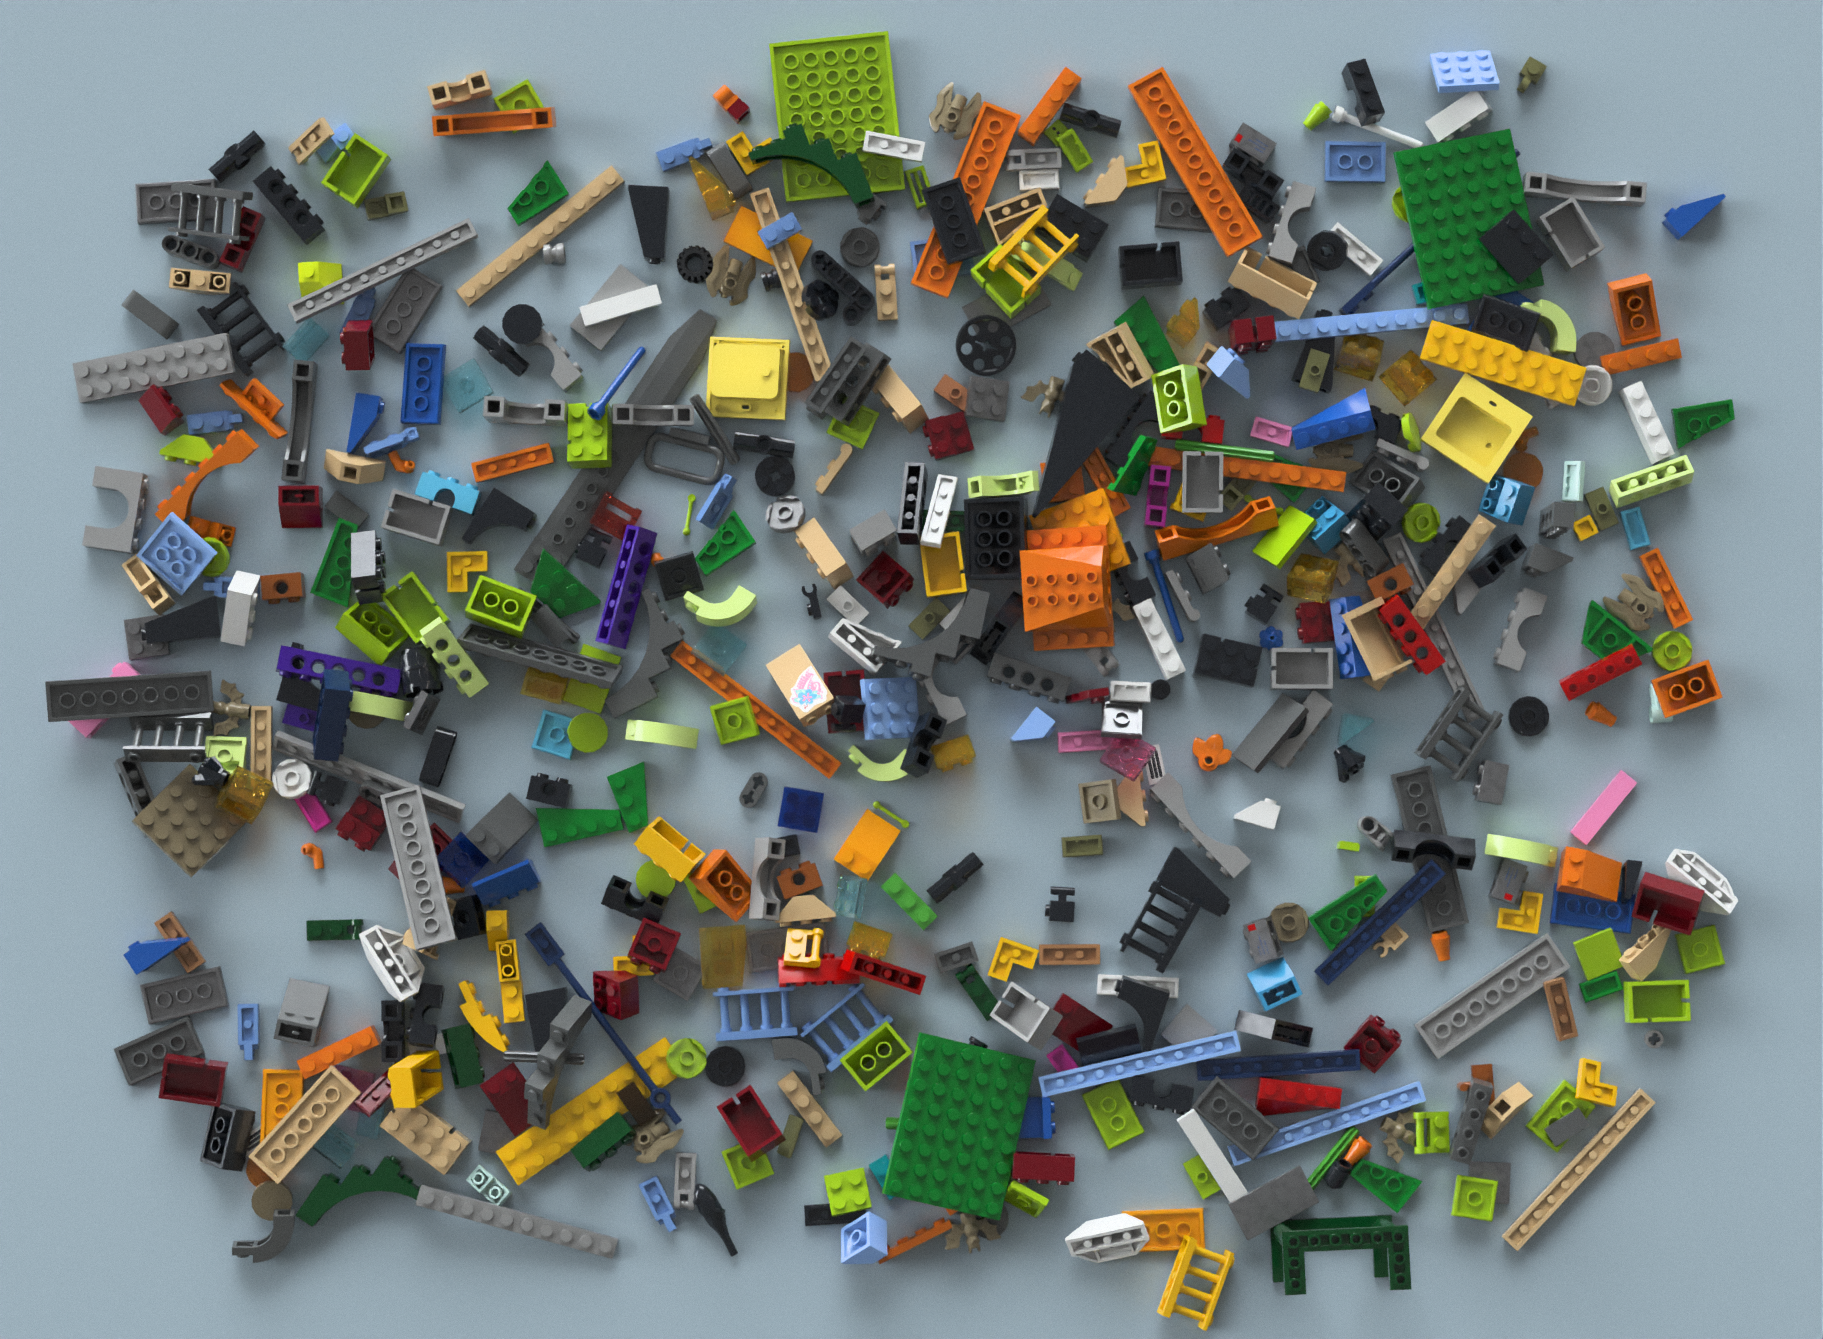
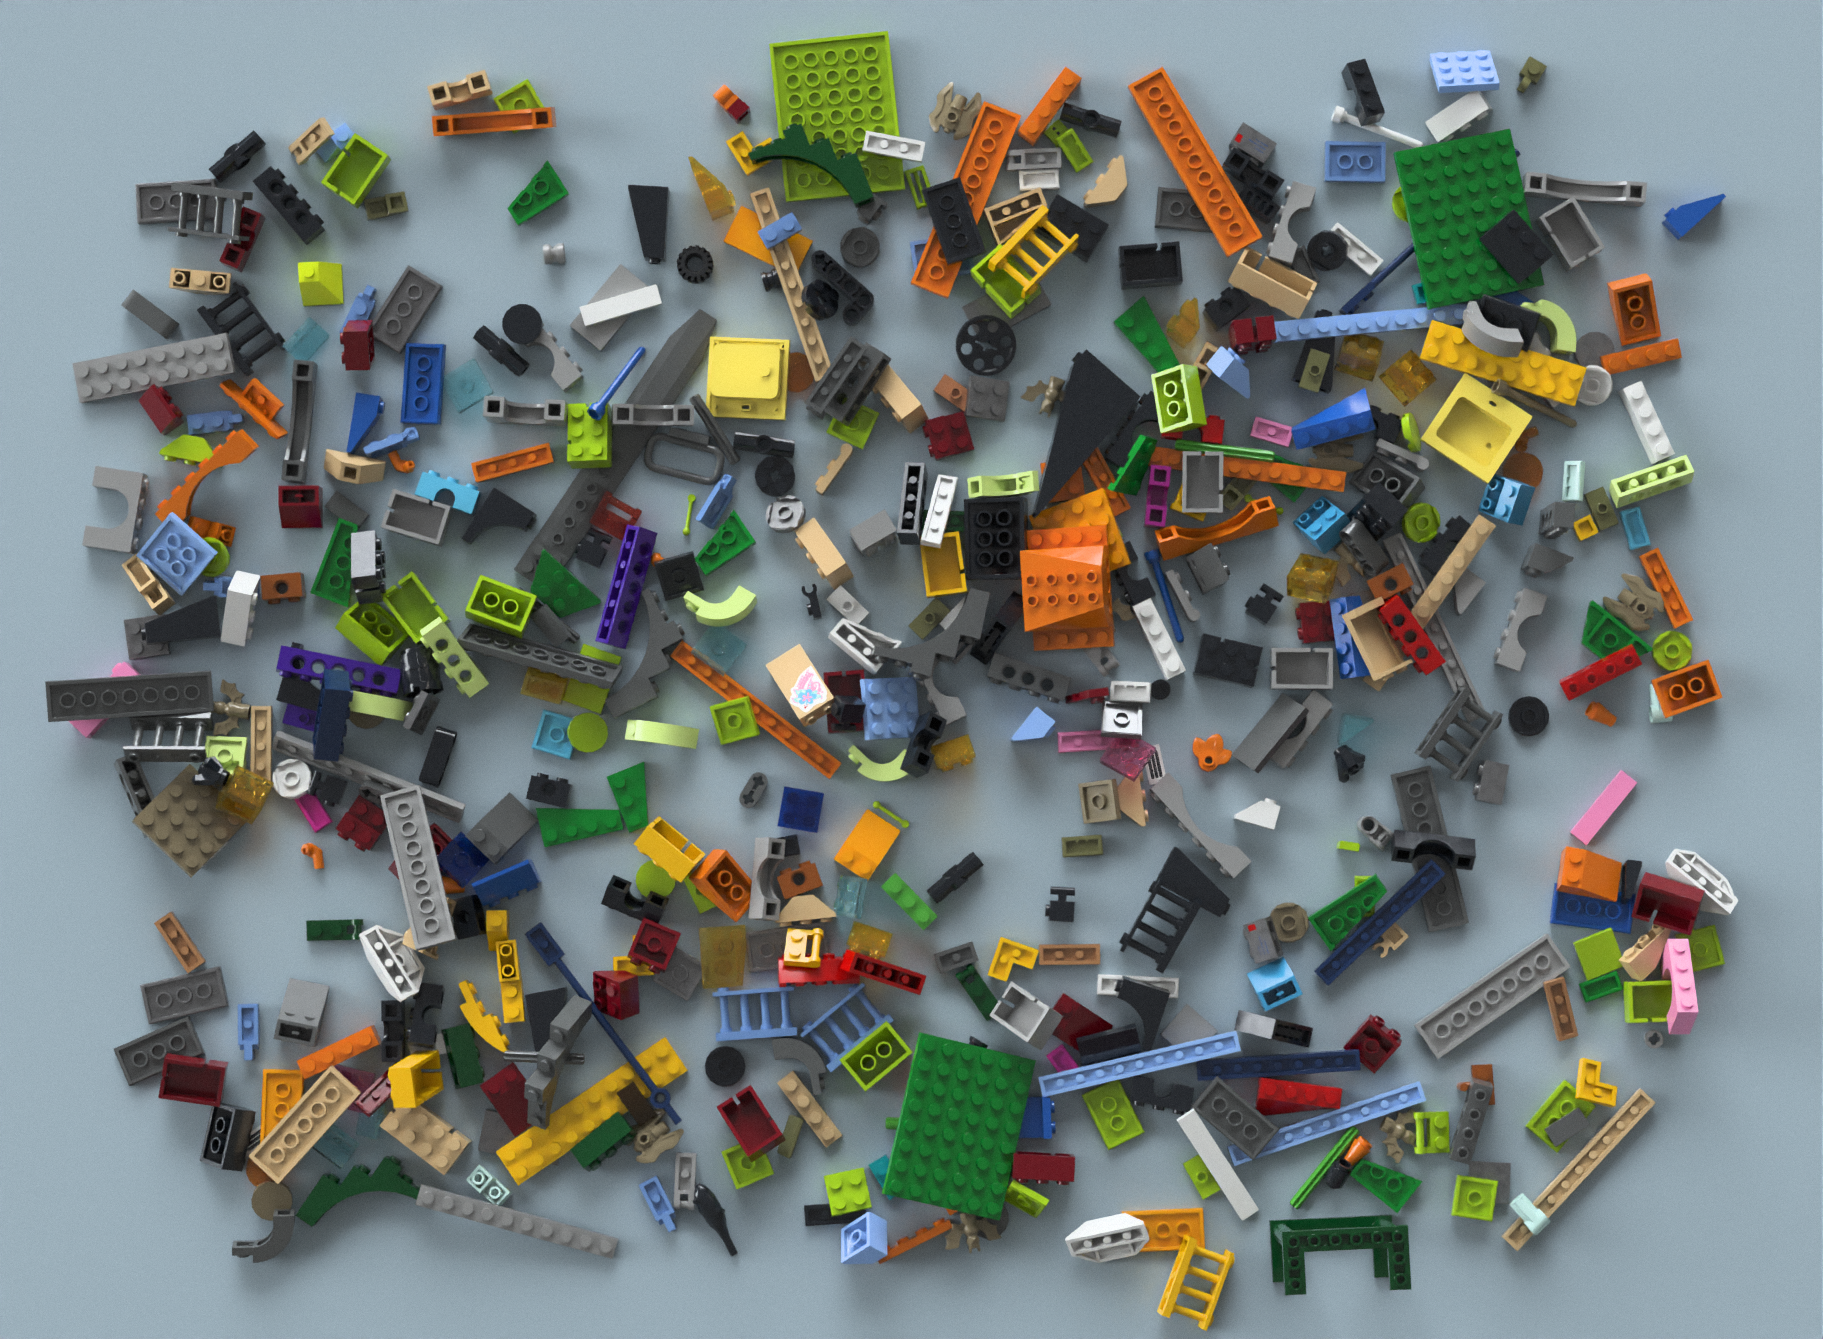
blue slope [123,937,190,975] -> none
dark grey beam [162,235,221,270] -> none
light grey plate [287,218,478,324] -> none
yellow plate [447,551,488,593] -> none
tan plate [456,165,624,307] -> none
medium blue hinge [656,138,713,172] -> none
lime tile [666,1038,707,1079] -> none
dark grey beam [706,142,753,201] -> none
dark tan piece [706,245,756,306] -> none
dark red plate [856,551,915,609] -> none
tan plate [874,264,898,321] -> none
yellowish green arch [1011,242,1083,291] -> none
tan wedge [1086,322,1154,388] -> none
yellow plate [1125,140,1166,189] -> none
flat silver tile [1228,1165,1319,1240] -> none
lime tile [1252,505,1318,569] -> none
blue plant [1259,626,1283,651] -> none
lime cone [1303,101,1332,131] -> none
orange cone [1430,930,1450,961] -> none
black arch [1467,533,1527,588] -> none
tan slope [1481,1082,1534,1139] -> none
yellowish green arch [1484,834,1558,868] -> none
flat silver brick [1488,858,1529,904] -> none
yellow plate [1496,891,1543,934] -> none
green wing [1671,399,1735,449] -> none
none -> light grey arch [1461,301,1524,357]
none -> dark tan piece [1491,378,1577,428]
none -> light aqua piece [1510,1193,1551,1236]
none -> bright pink arch [1659,939,1699,1034]

